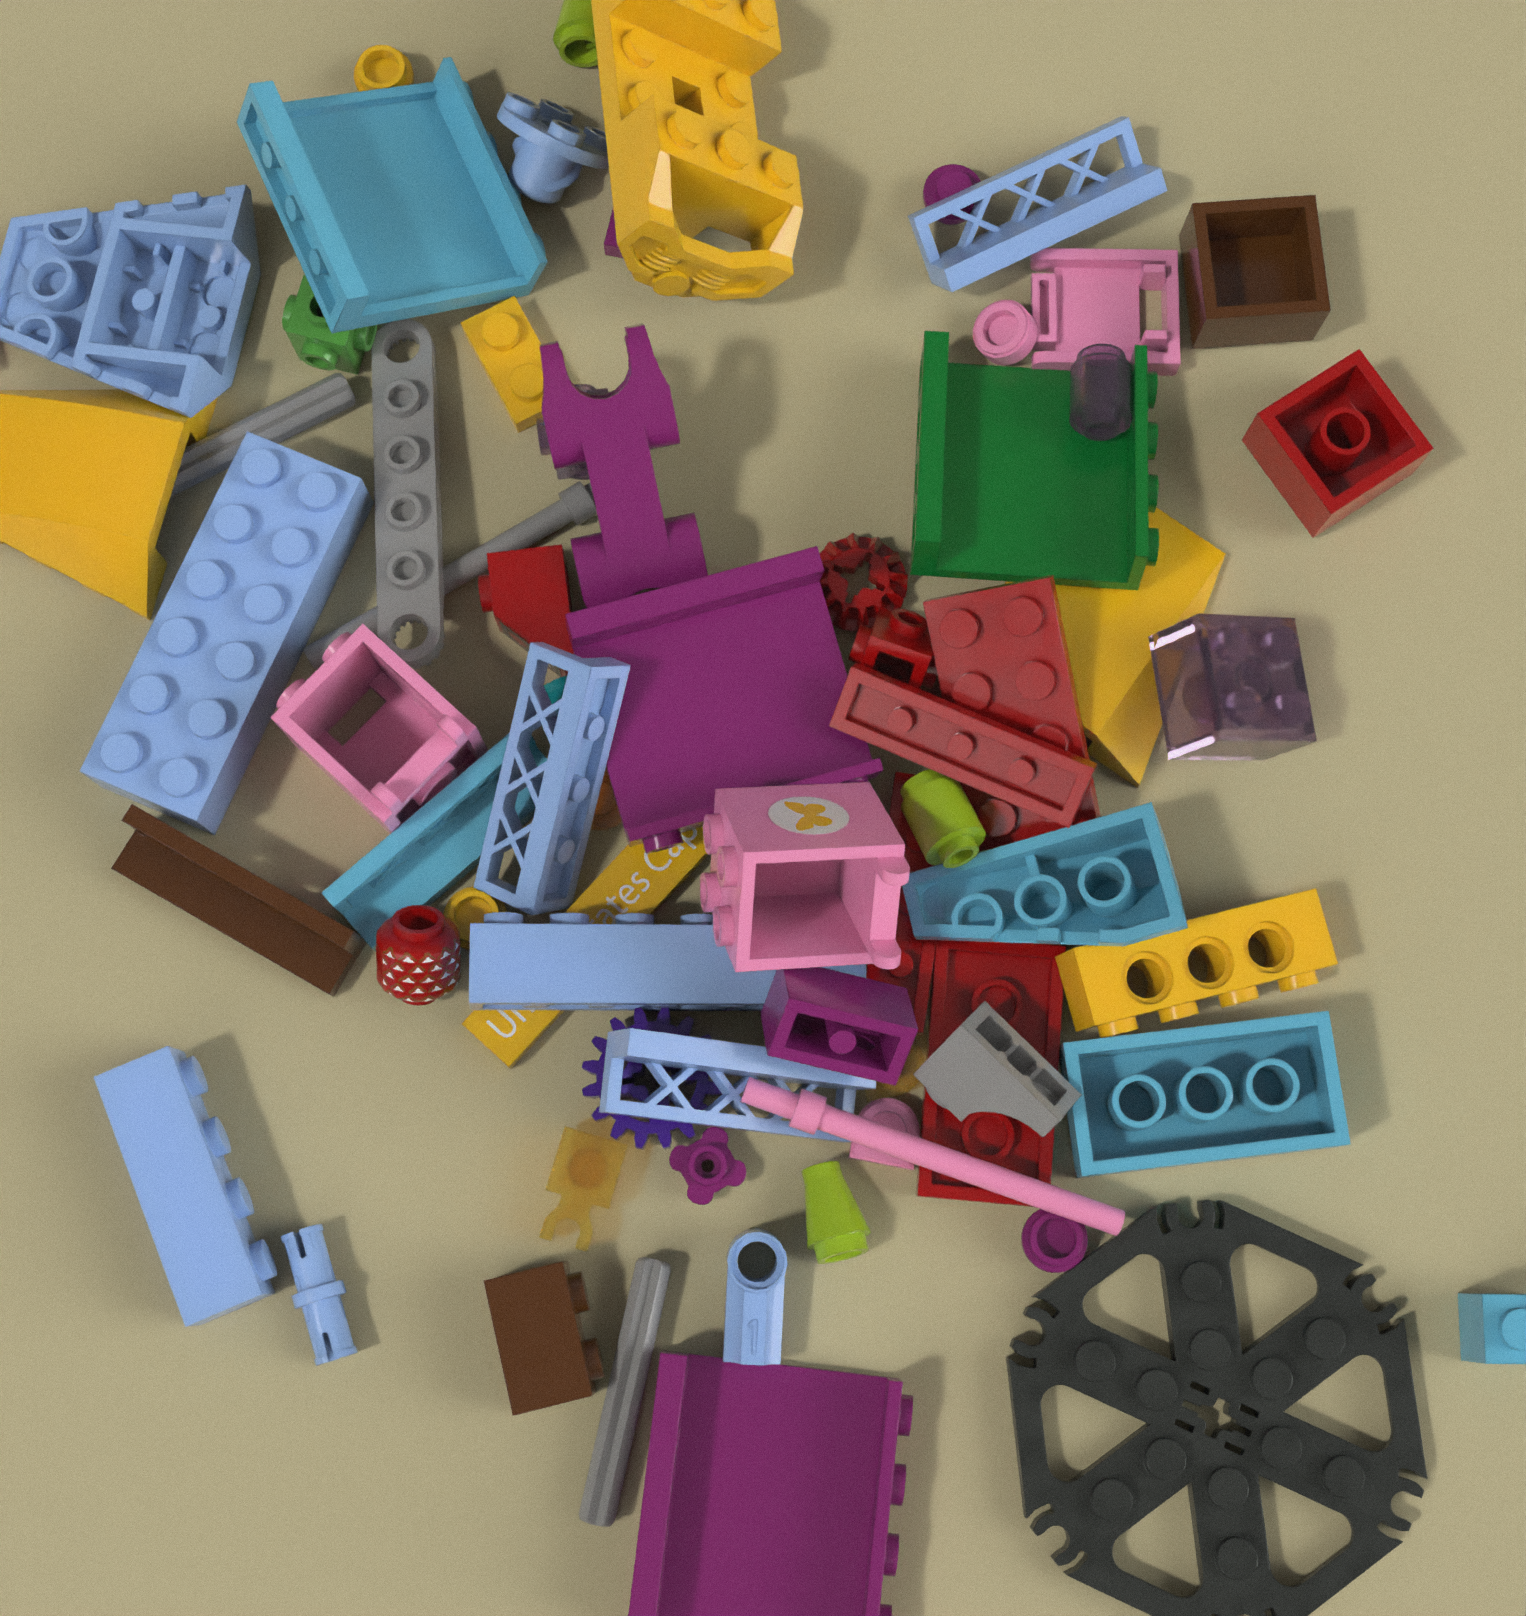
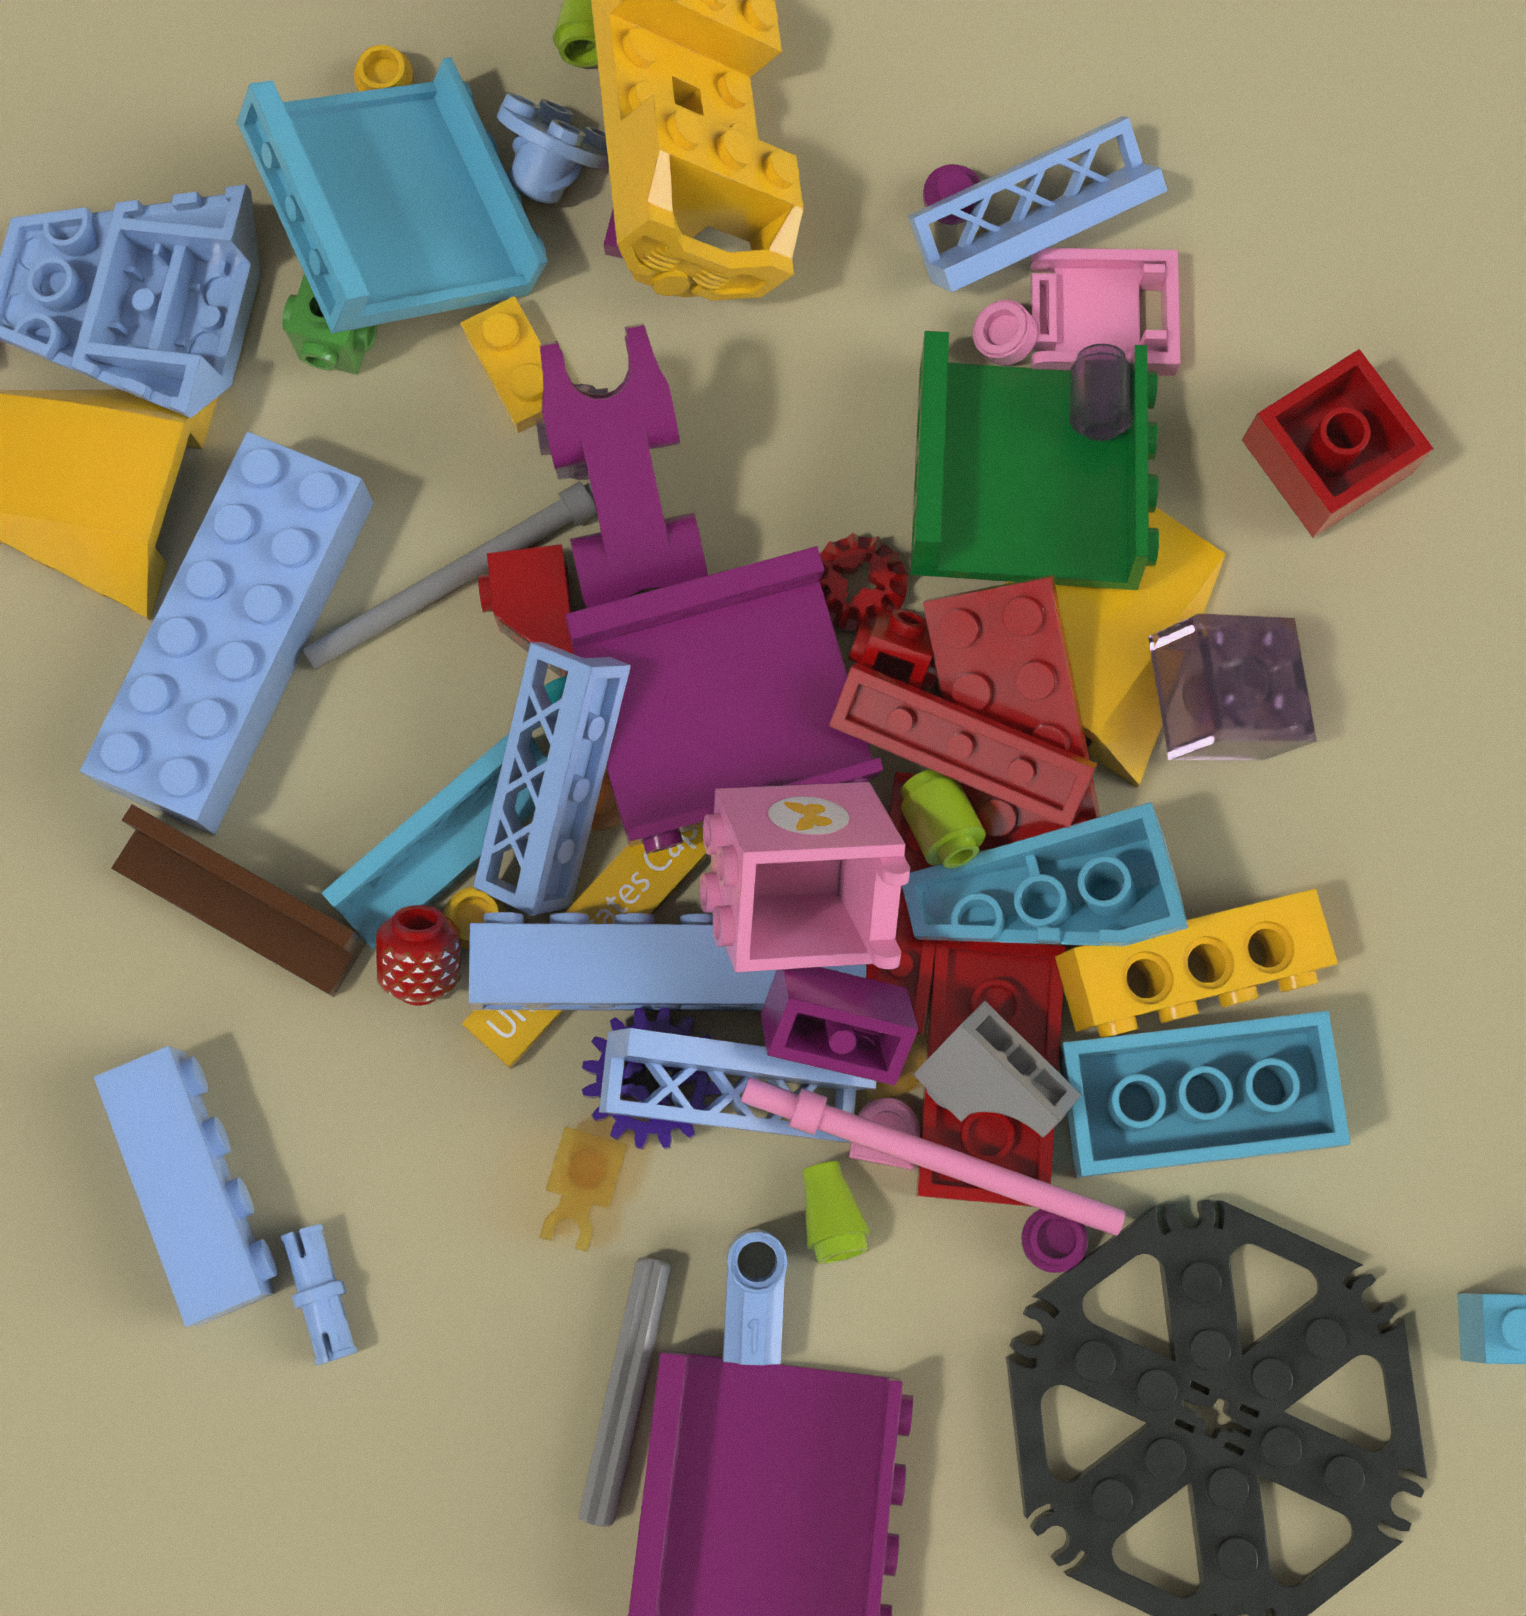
light grey axle [171,373,356,497] -> none
bright pink container [270,624,488,834] -> none
light grey plate [371,319,445,670] -> none
reddish brown brick [484,1261,605,1416] -> none
magenta plate [669,1127,746,1205] -> none
reddish brown piece [1179,195,1331,349] -> none

